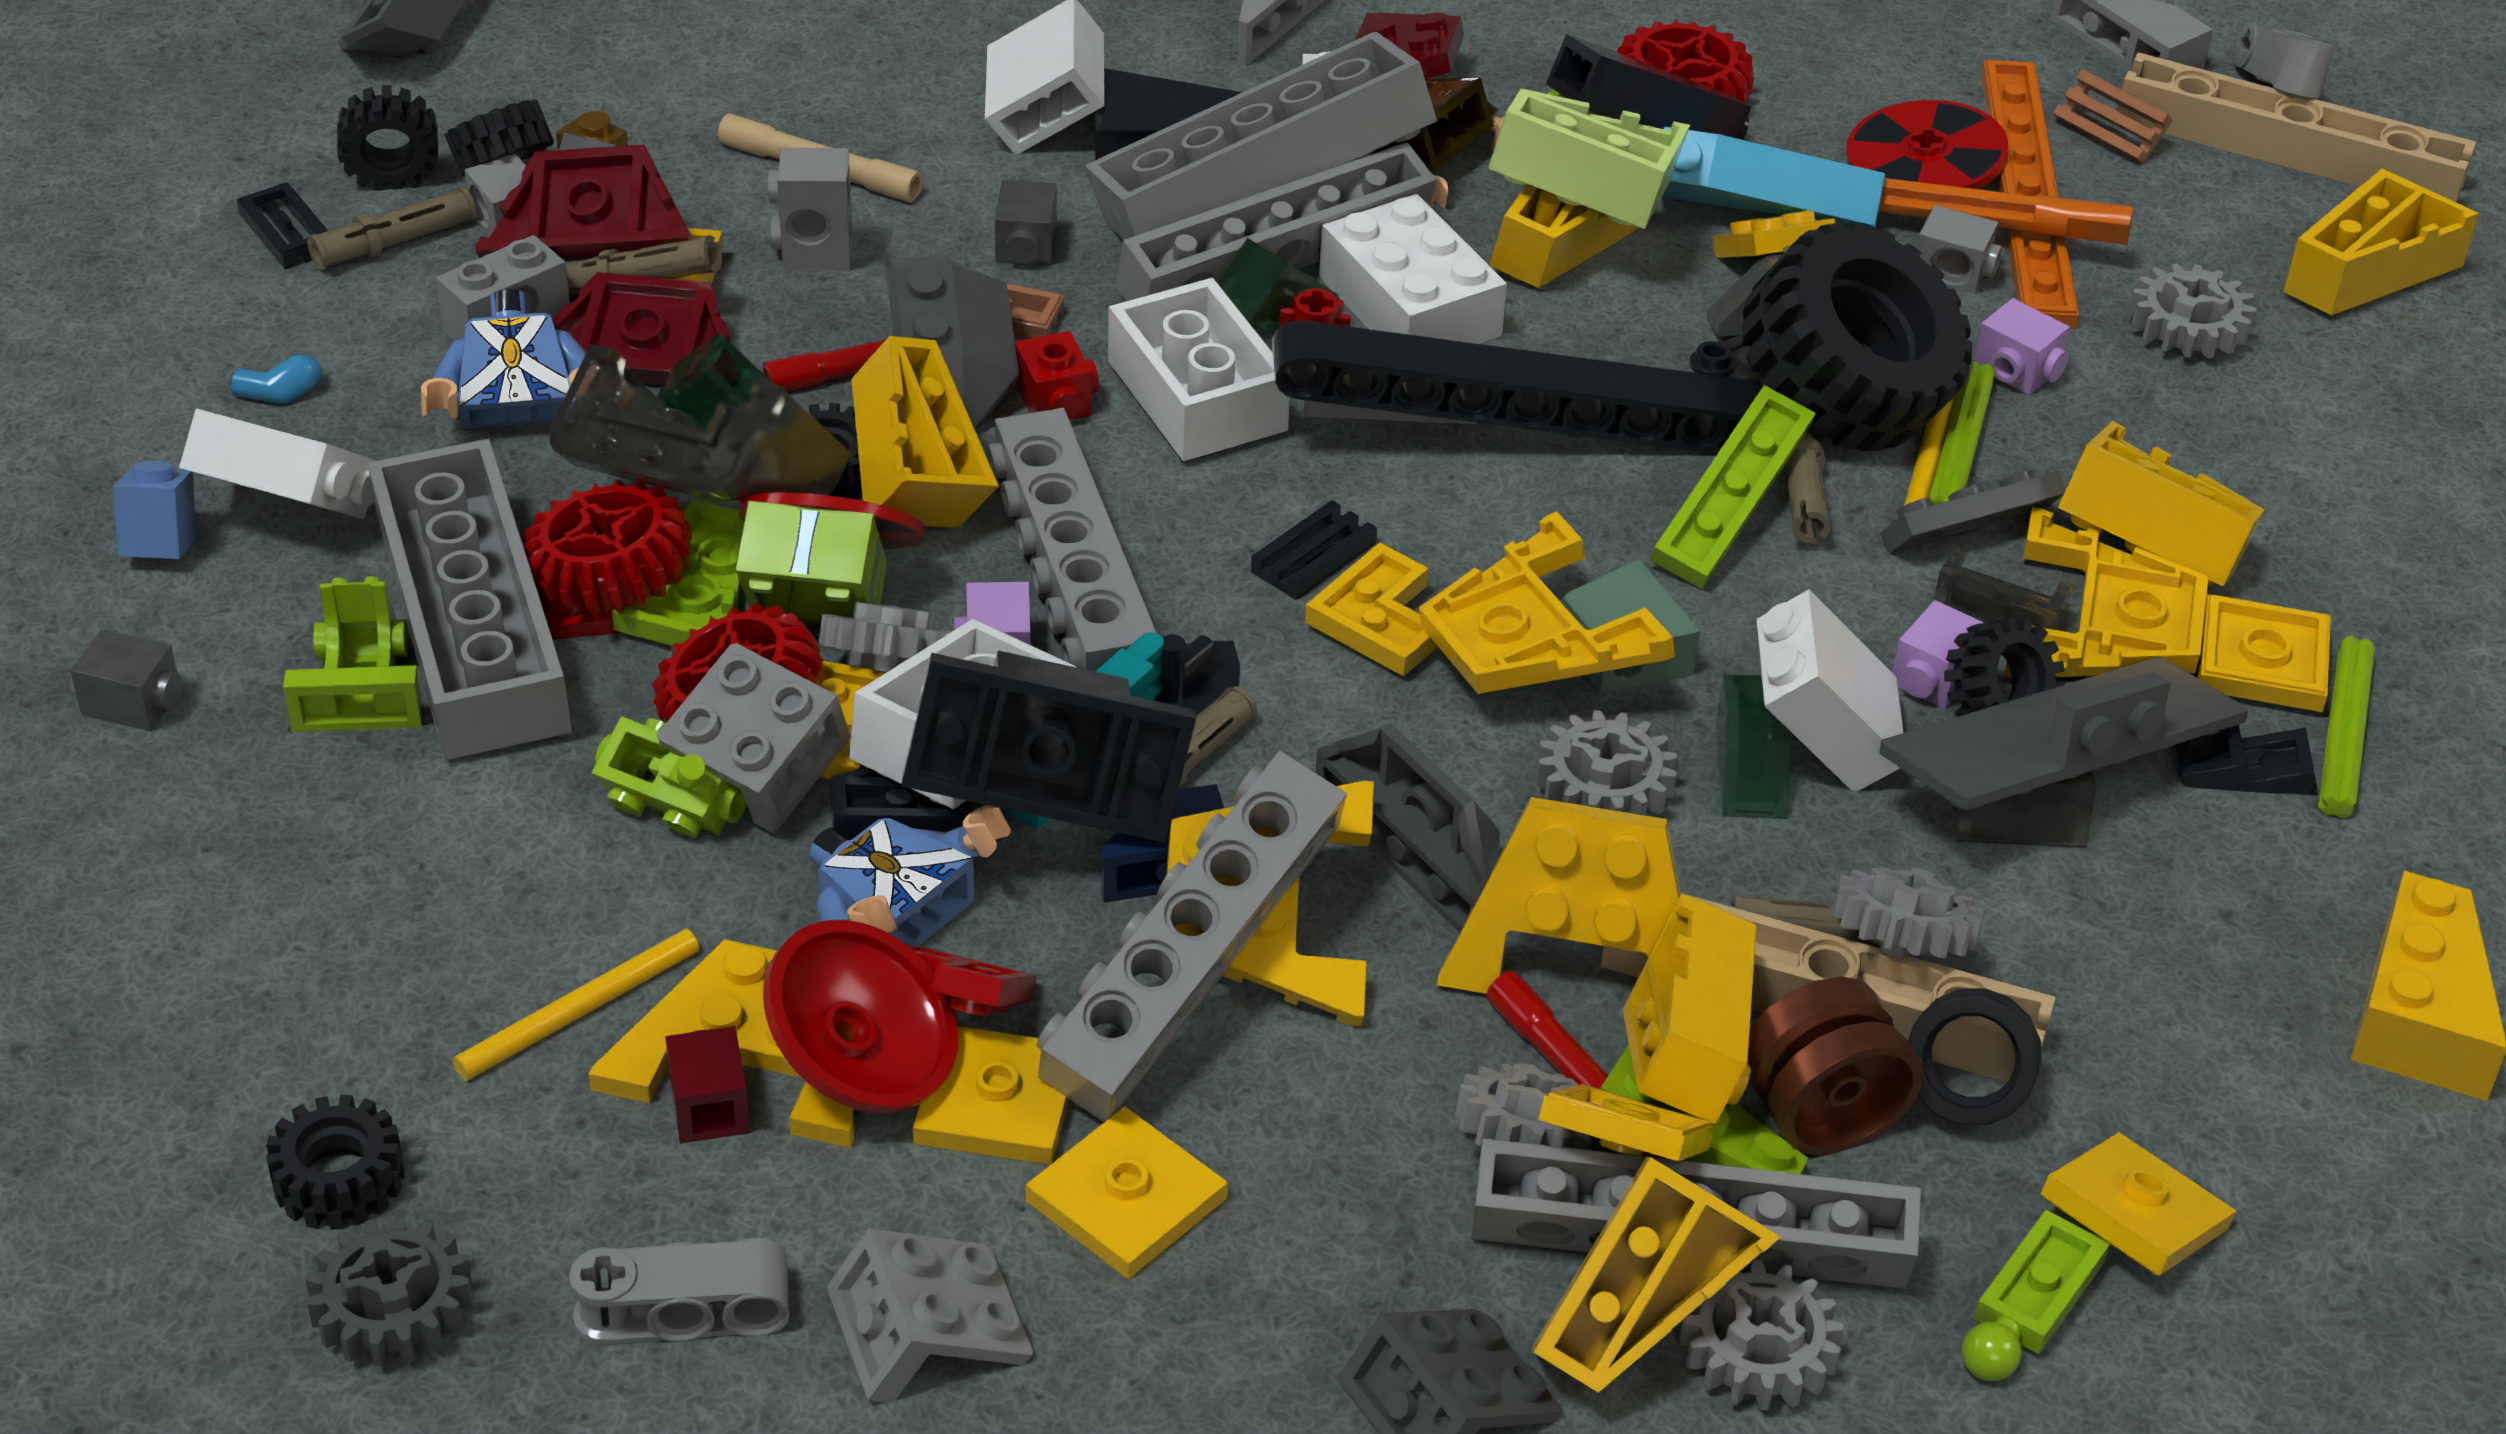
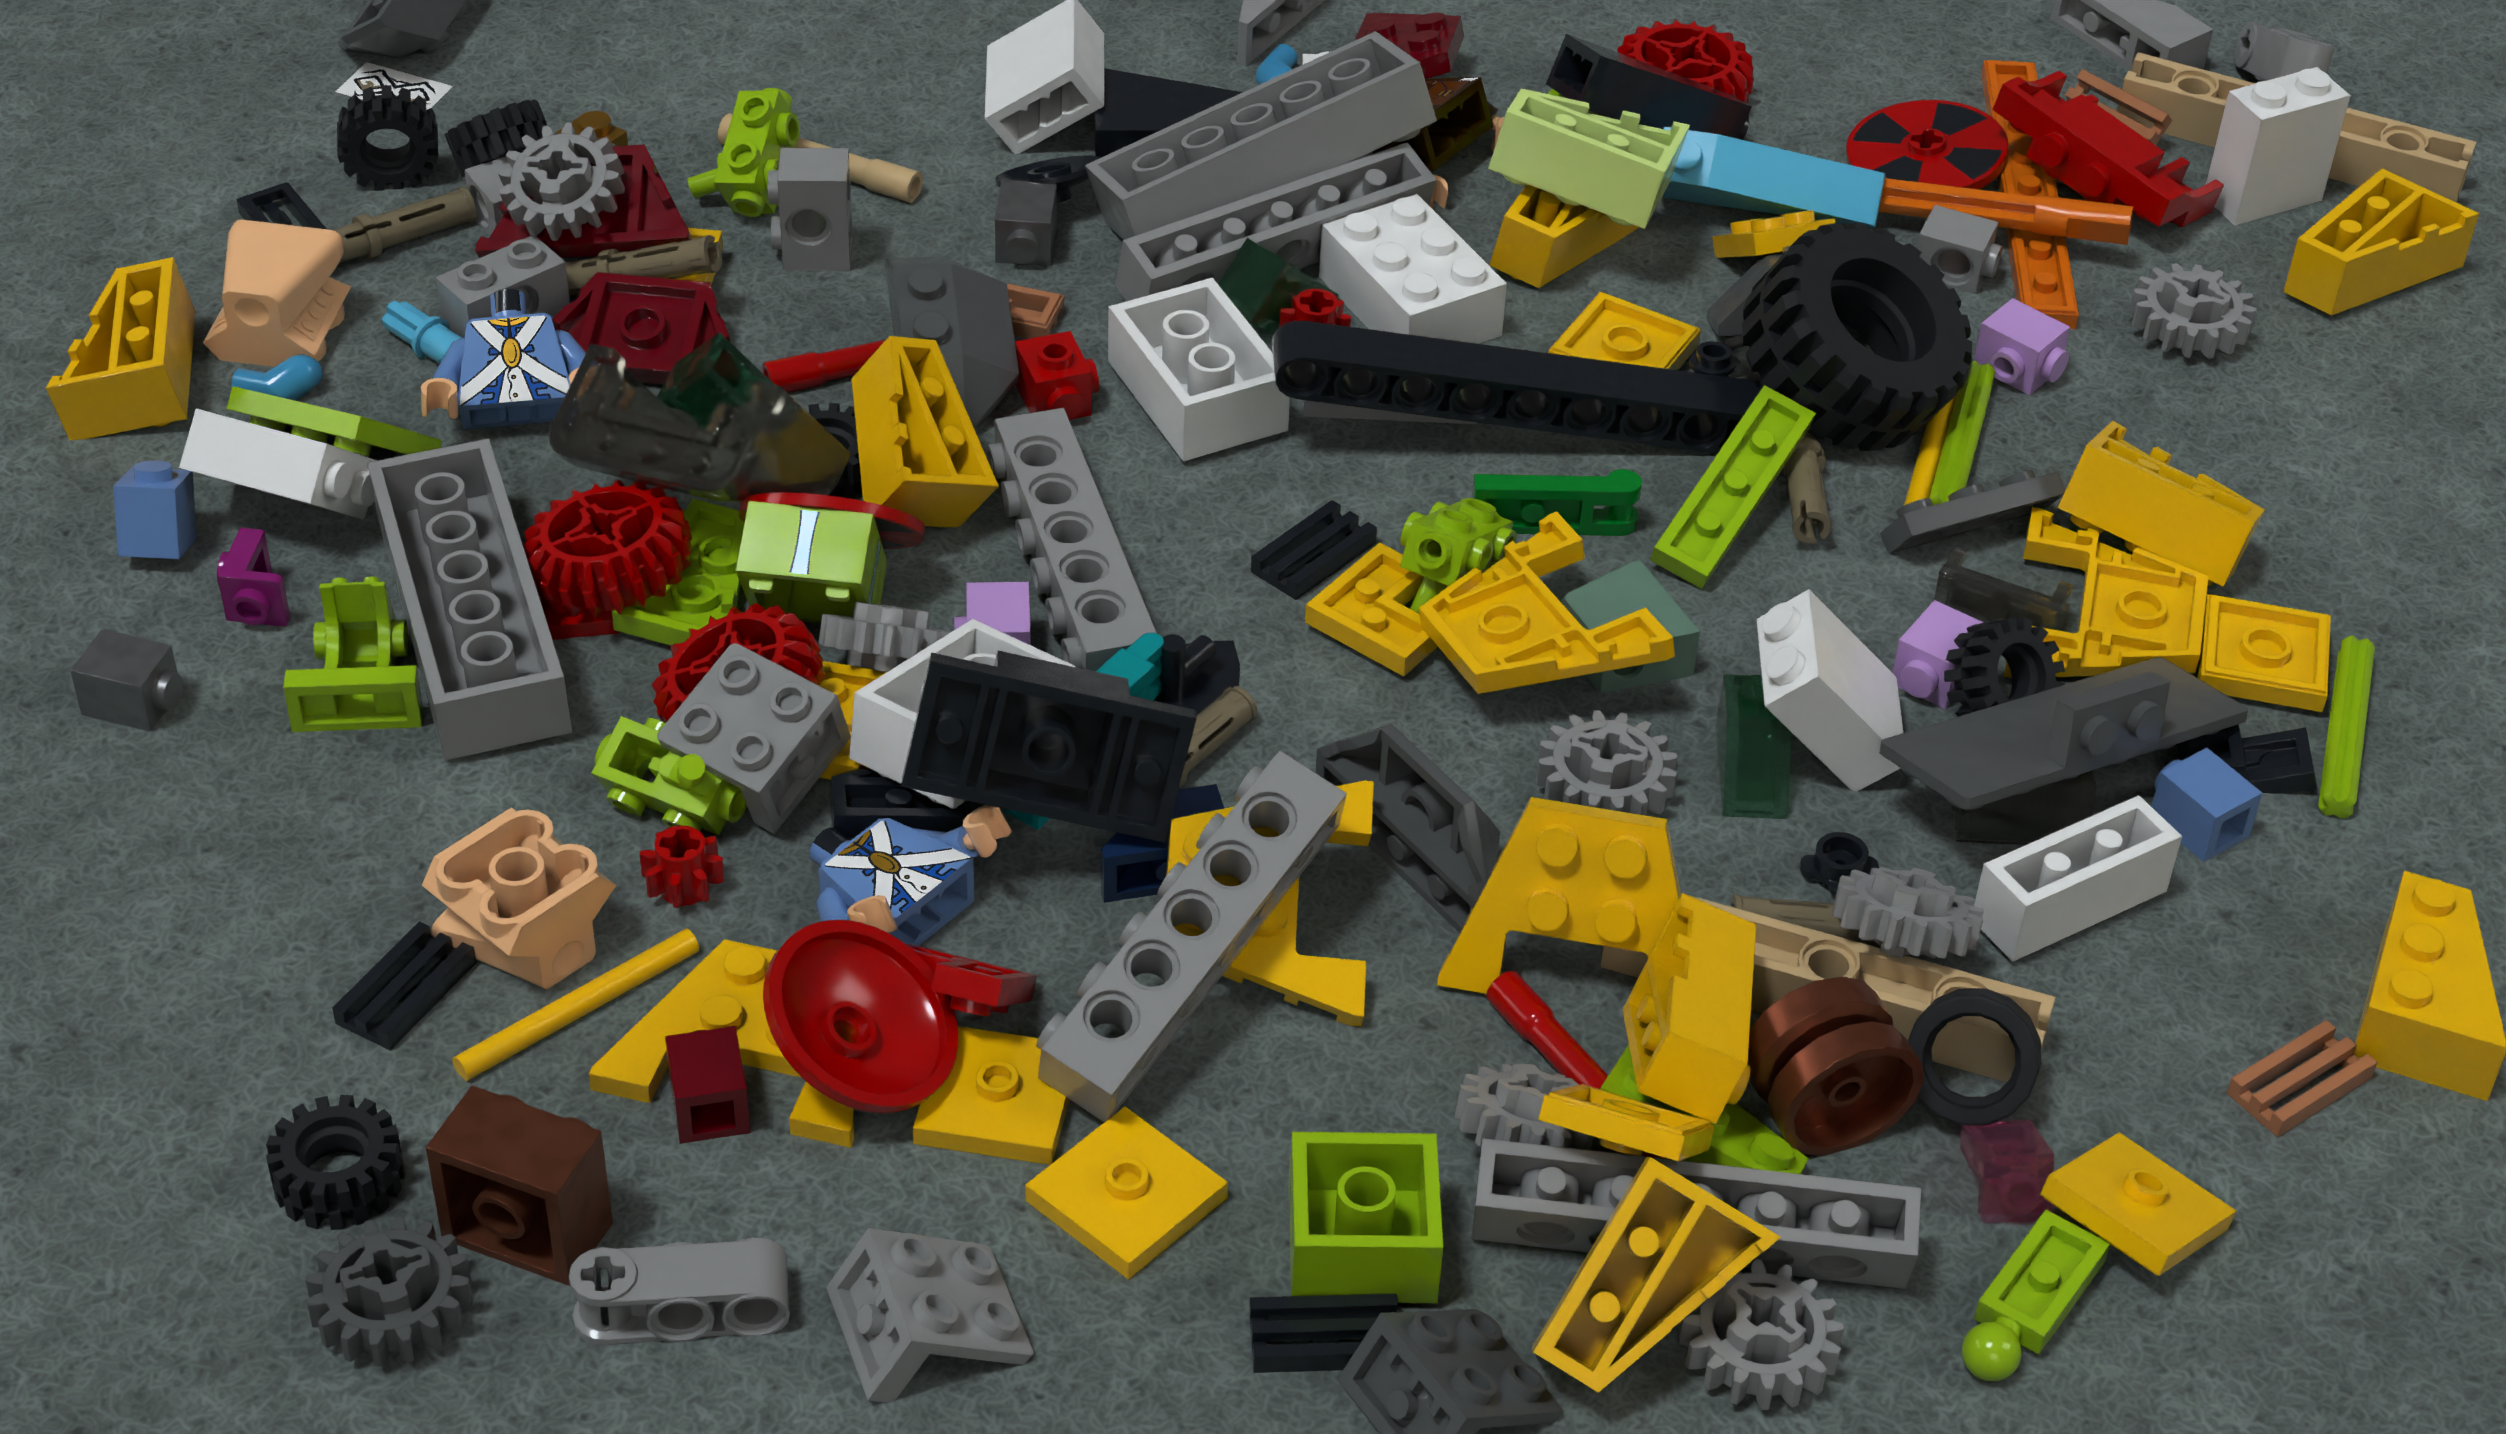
none -> yellow wedge [46,257,196,440]
none -> light nougat piece [203,220,351,367]
none -> magenta bracket [217,527,290,627]
none -> lime wing [227,386,442,457]
none -> black tile [332,921,476,1051]
none -> white sticker [335,62,453,110]
none -> medium azure axle [382,301,462,364]
none -> light nougat piece [422,807,616,990]
none -> copper brick [426,1085,613,1286]
none -> light grey gear [498,123,625,241]
none -> red gear [639,826,725,908]
none -> lime brick [688,88,800,217]
none -> black dish [995,155,1102,203]
none -> black tile [1249,1294,1398,1373]
none -> dark azure arm [1256,44,1298,85]
none -> lime brick [1288,1132,1443,1303]
none -> lime brick [1400,498,1517,614]
none -> green plate [1472,469,1642,536]
none -> yellow plate [1548,292,1701,370]
none -> black plate [1800,832,1879,896]
none -> clear pink bracket [1960,1119,2054,1223]
none -> white brick [1974,795,2182,962]
none -> red bracket [1992,70,2224,228]
none -> medium blue brick [2151,748,2263,862]
none -> white brick [2206,67,2351,225]
none -> nougat tile [2227,1020,2378,1137]

